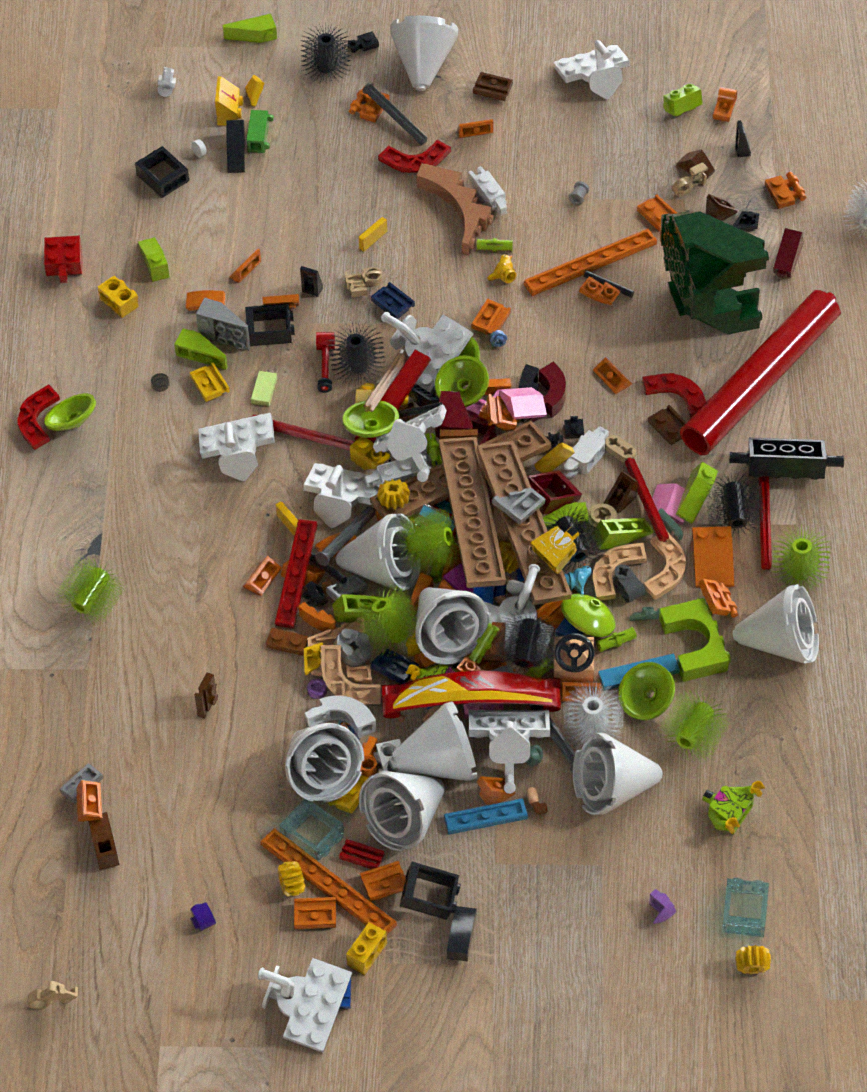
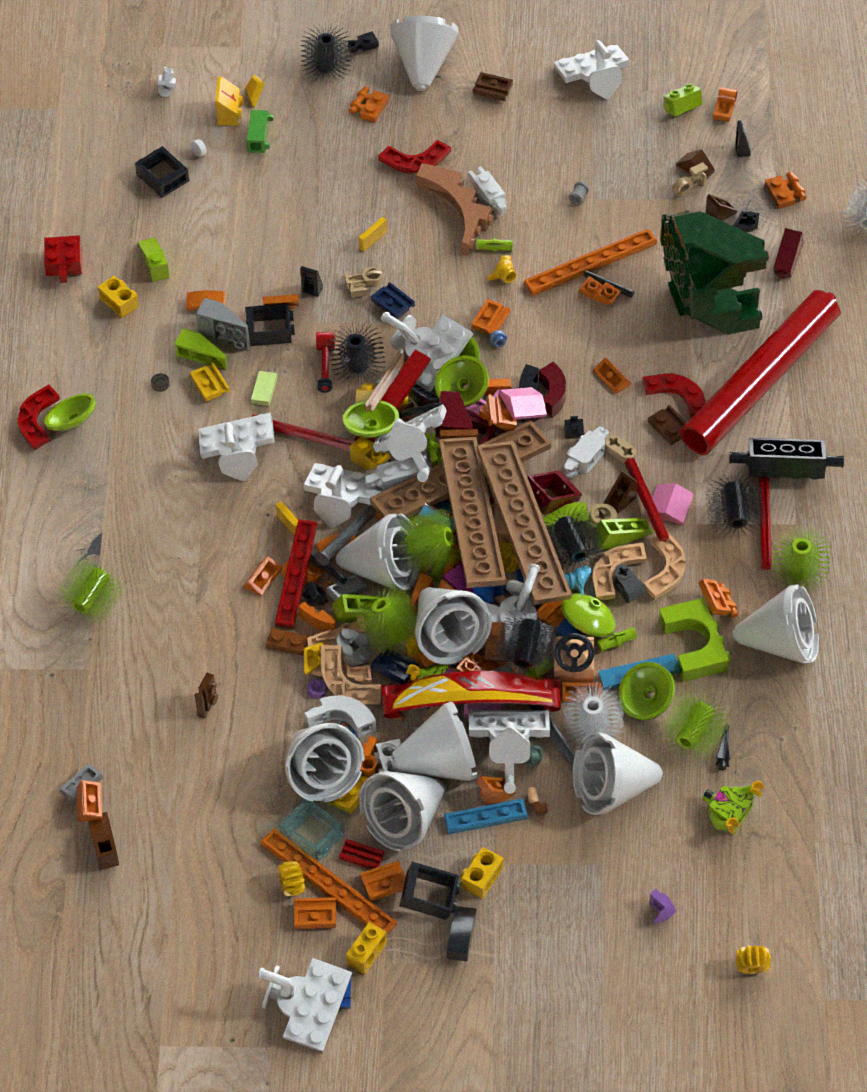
tan piece [28,981,78,1010] -> none
dark purple plate [190,902,216,931] -> none
lime slope [222,13,277,43] -> none
black slope [226,120,245,173] -> none
orange slope [229,249,261,283] -> none
dark grey axle [362,82,428,145] -> none
yellow gear [377,478,410,510] -> none
orange slope [457,119,493,138] -> none
lime pin [469,623,499,663] -> none
light grey wing [492,488,545,525] -> none
yellow torso [531,526,579,574] -> none
yellow tile [534,442,575,473] -> none
black plate [545,432,564,451] -> none
sand green piece [629,607,659,621] -> none
orange plate [637,195,677,232] -> none
sand green piece [658,508,683,540] -> none
lime slope [676,462,718,524] -> none
orange slope [691,526,734,588] -> none
clear light blue window [722,878,769,937] -> none
none -> yellow brick [460,847,504,899]
none -> black piece [715,724,730,771]

